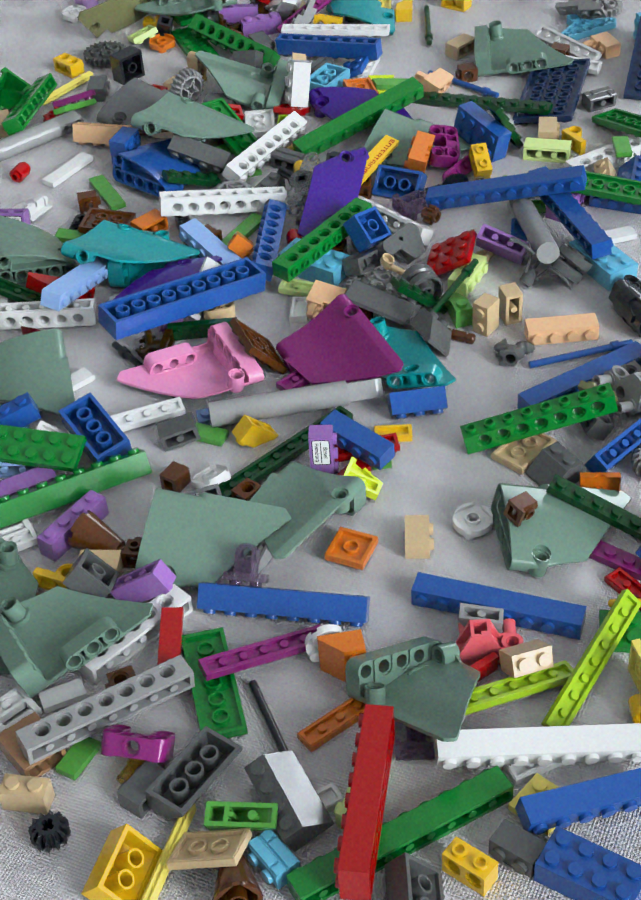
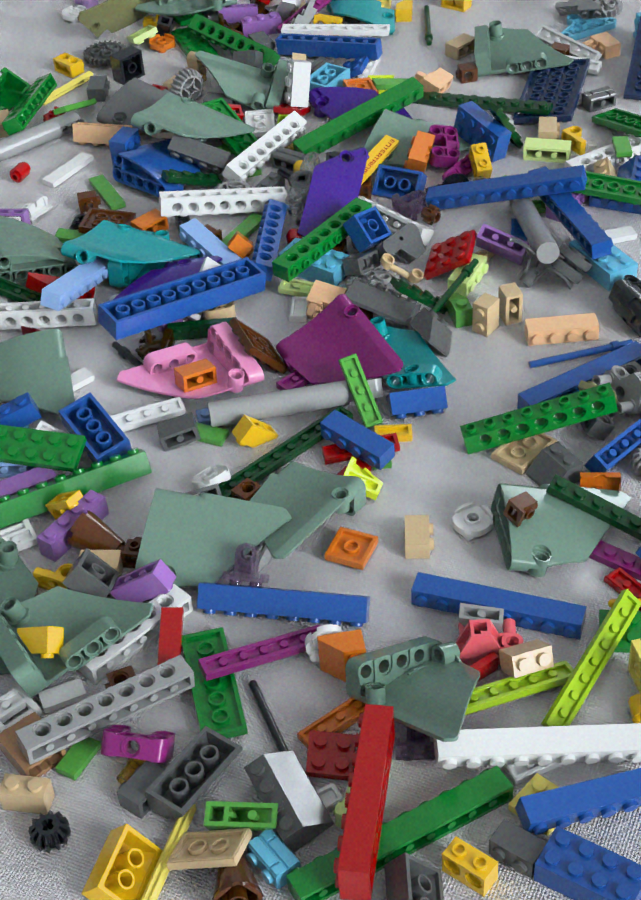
magenta plate [52,89,96,108] -> none
reddish brown brick [159,461,191,492] -> none
medium lavender brick [308,425,339,474] -> none
dark grey wheel [401,263,443,308] -> none
blue bar [428,70,499,98] -> none
reddish brown axle [449,328,476,344] -> none
dark grey animal [494,339,535,366] -> none
none -> yellow slope [17,626,64,659]
none -> yellow plate [45,490,83,520]
none -> orange brick [174,358,217,393]
none -> red plate [305,730,356,781]
none -> bright green tile [338,353,383,428]

